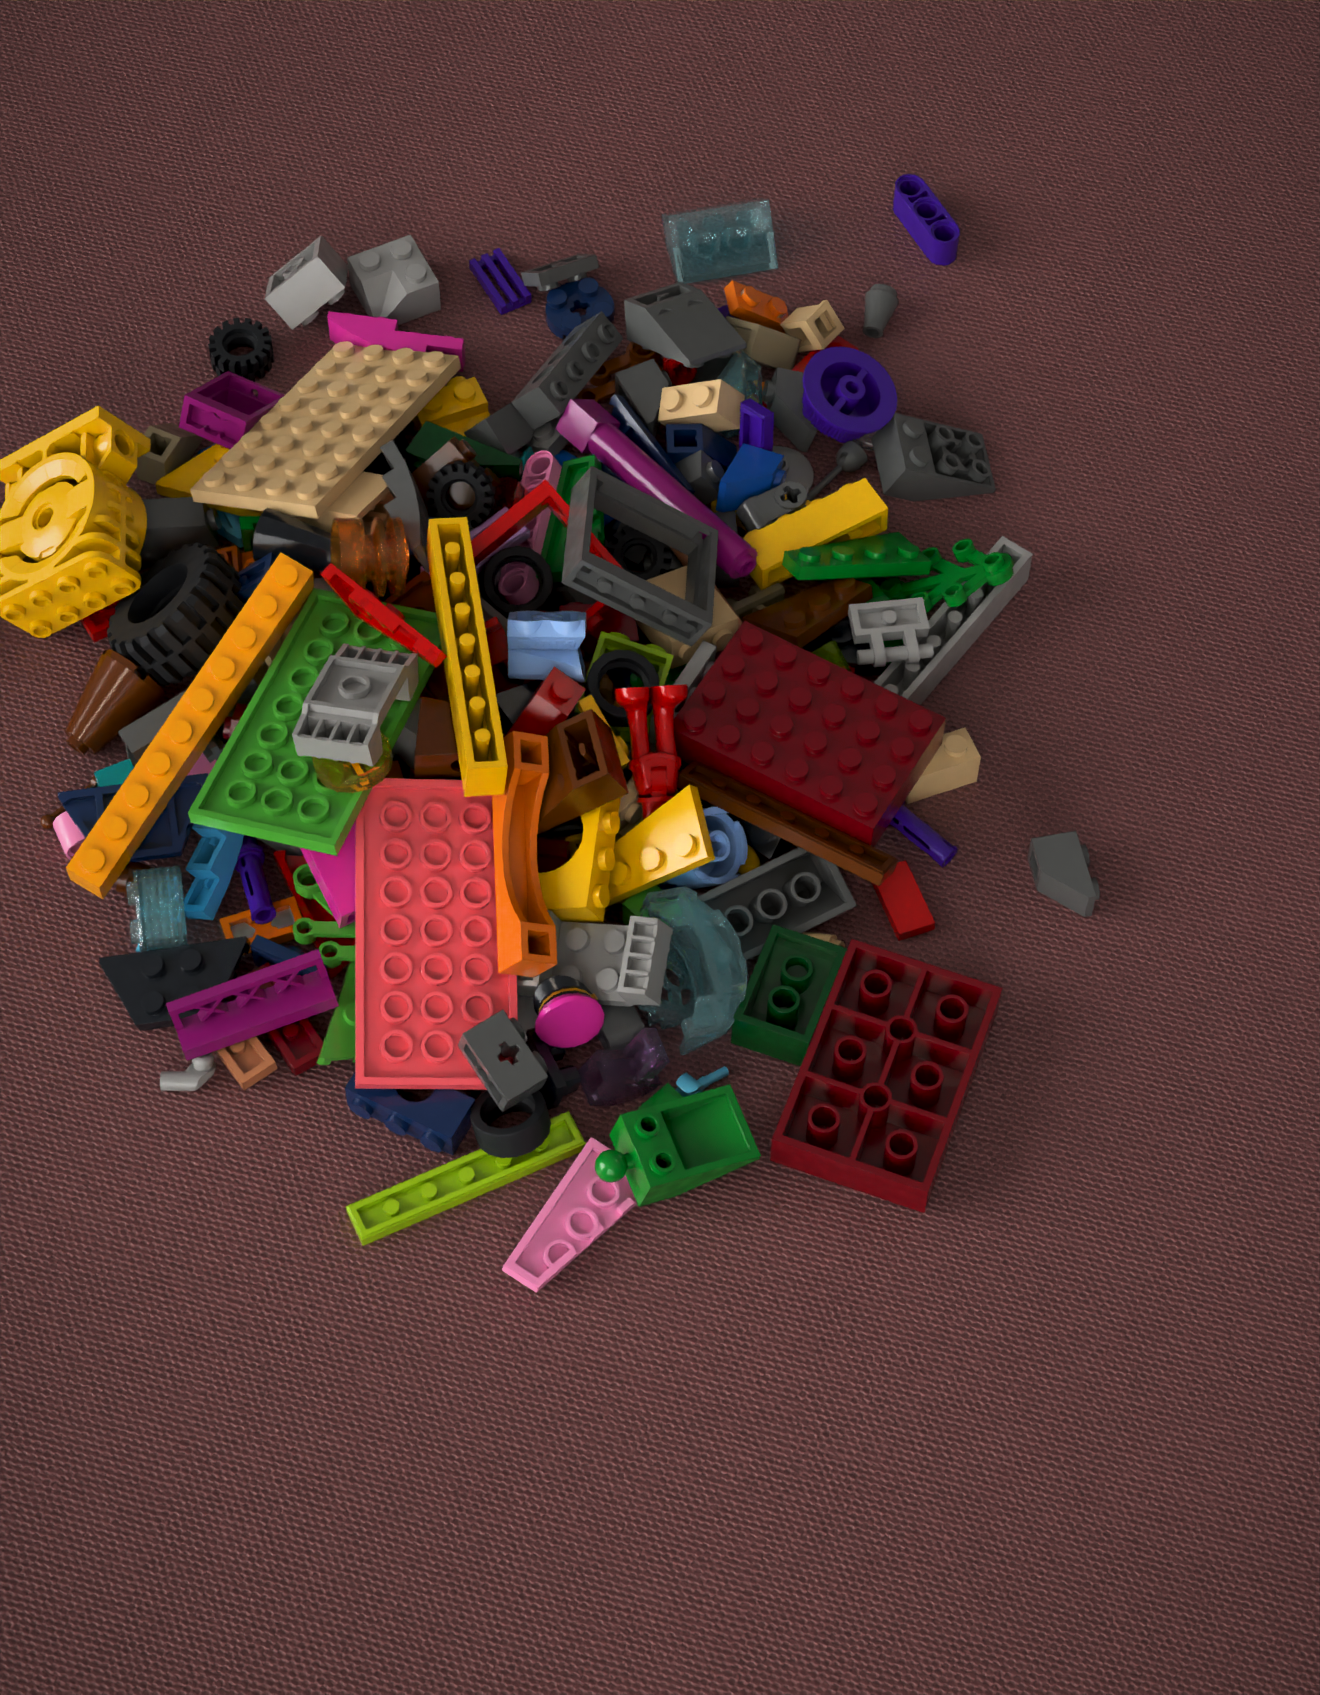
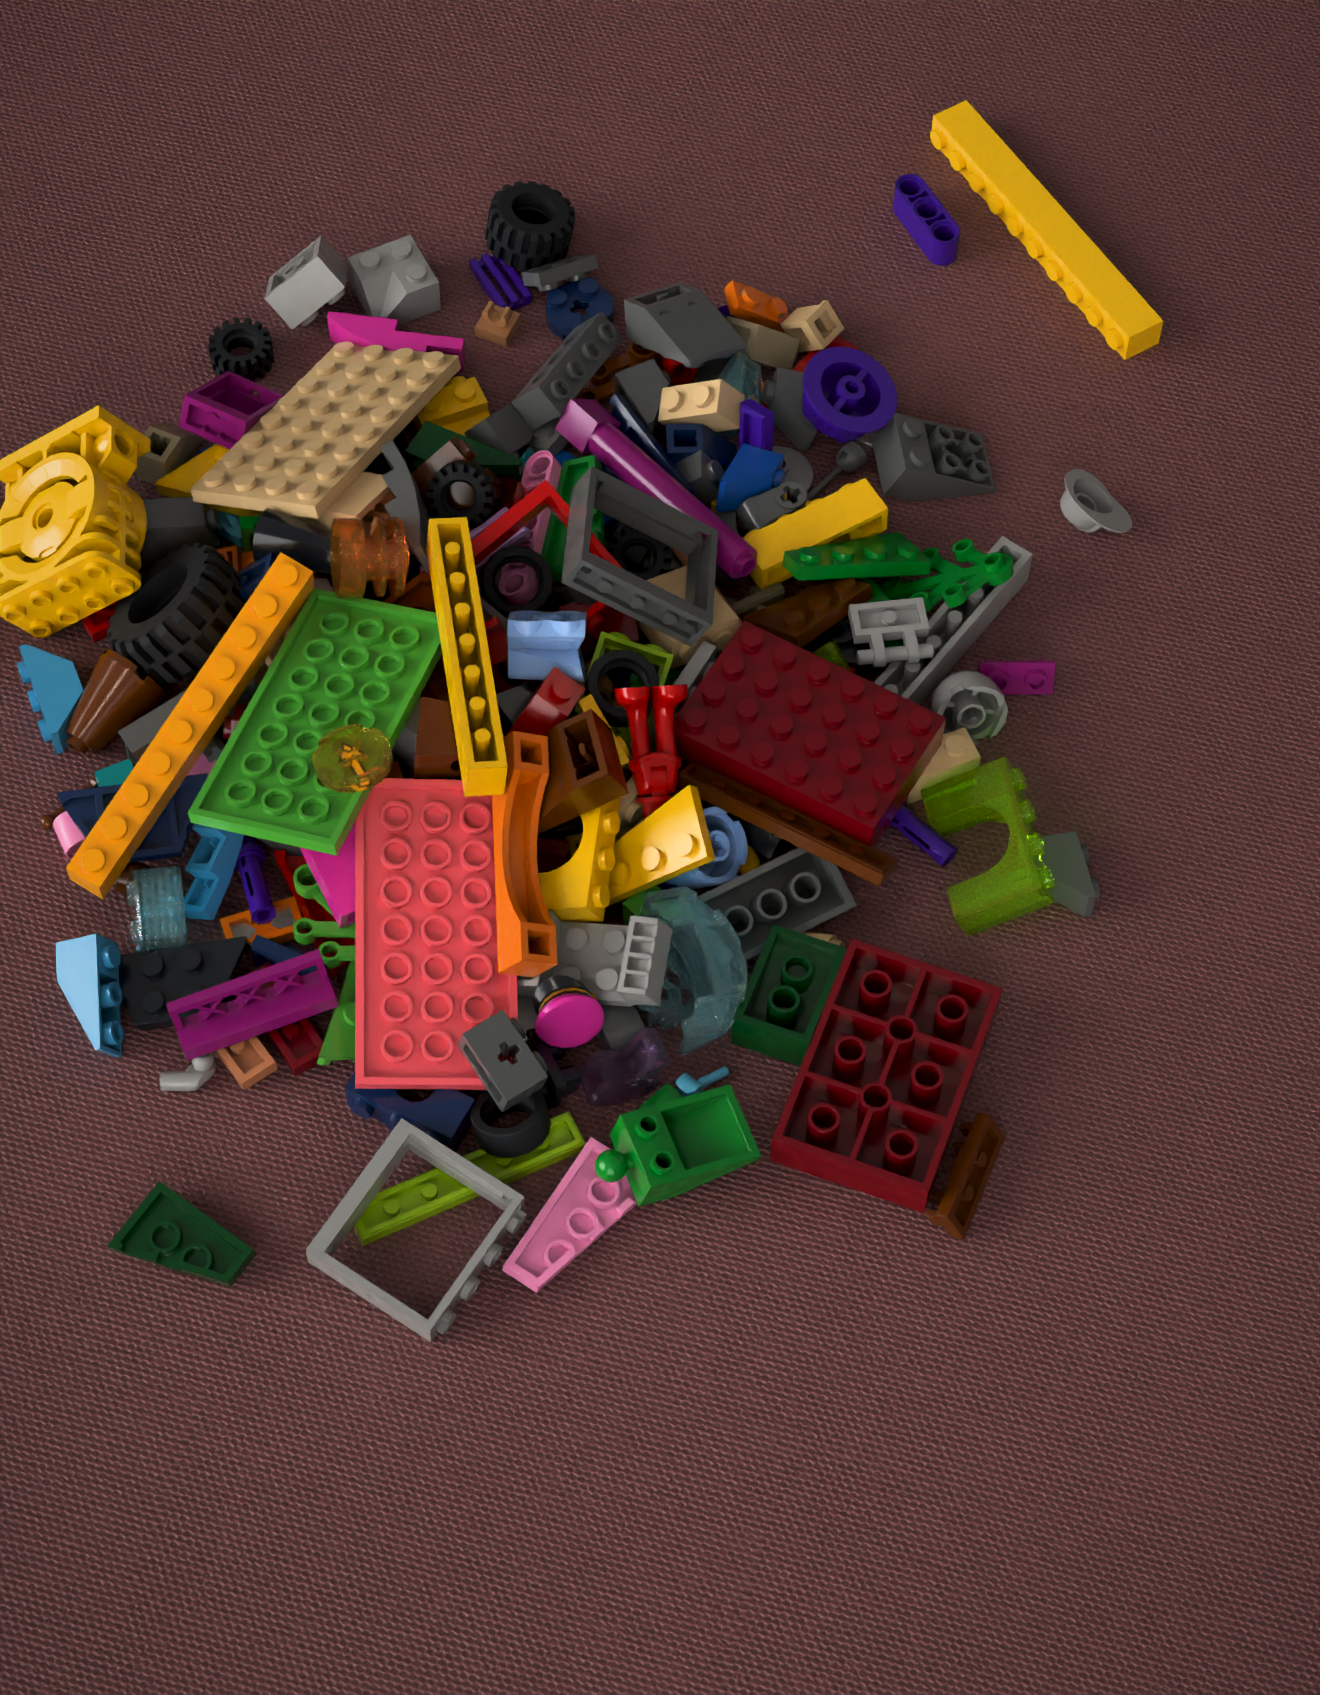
light grey plate [292,643,419,766] -> none
red wing [320,563,447,668] -> none
clear light blue slope [662,198,778,284] -> none
dark grey cone [862,284,899,338] -> none
red tile [871,860,935,941] -> none
none -> dark azure slope [16,644,83,754]
none -> slope [56,934,124,1058]
none -> dark green wing [107,1181,256,1287]
none -> light grey window [306,1118,527,1342]
none -> medium nougat tile [474,301,521,347]
none -> black tyre [485,181,576,271]
none -> clear neon green arch [920,756,1056,936]
none -> reddish brown plate [924,1113,1005,1239]
none -> yellow brick [930,100,1163,360]
none -> light grey cylinder [930,671,1008,745]
none -> magenta hinge [977,657,1056,695]
none -> light grey piece [1060,469,1133,533]

